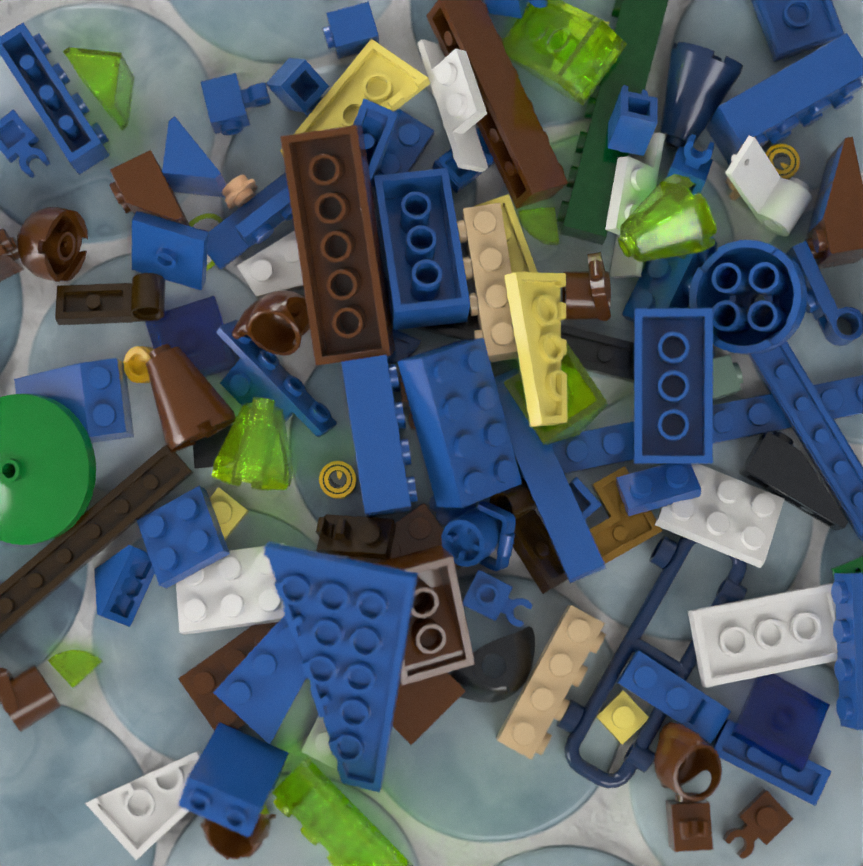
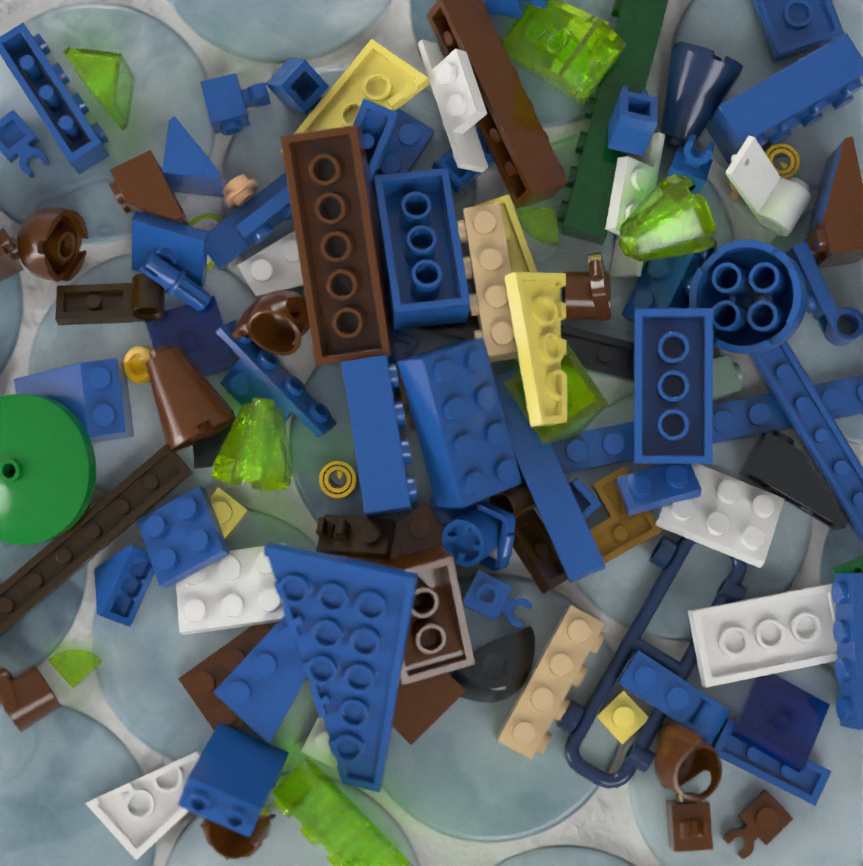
blue brick [322,1,379,59] -> none
none -> blue axle [139,252,211,311]

